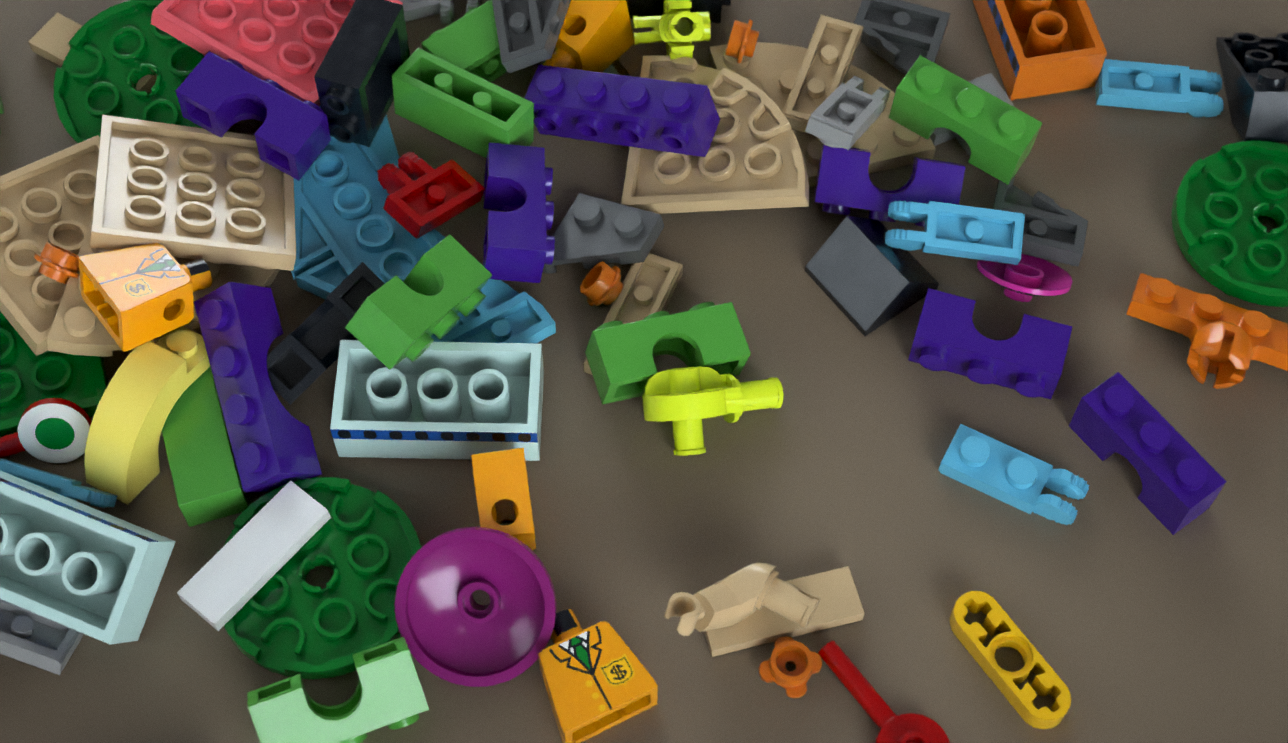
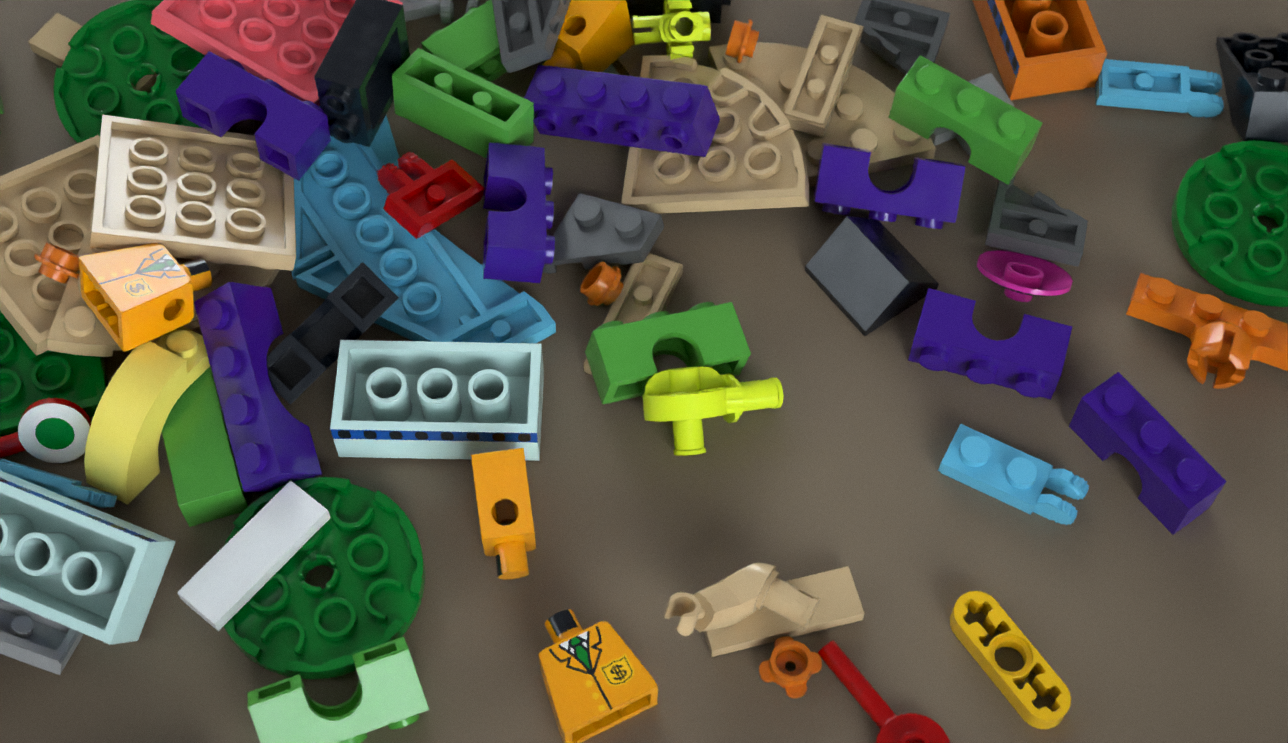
bright green arch [345,234,492,370] -> none
magenta dish [395,527,557,687] -> none
light grey hinge [805,76,890,150] -> none
medium azure hinge [885,201,1025,265] -> none

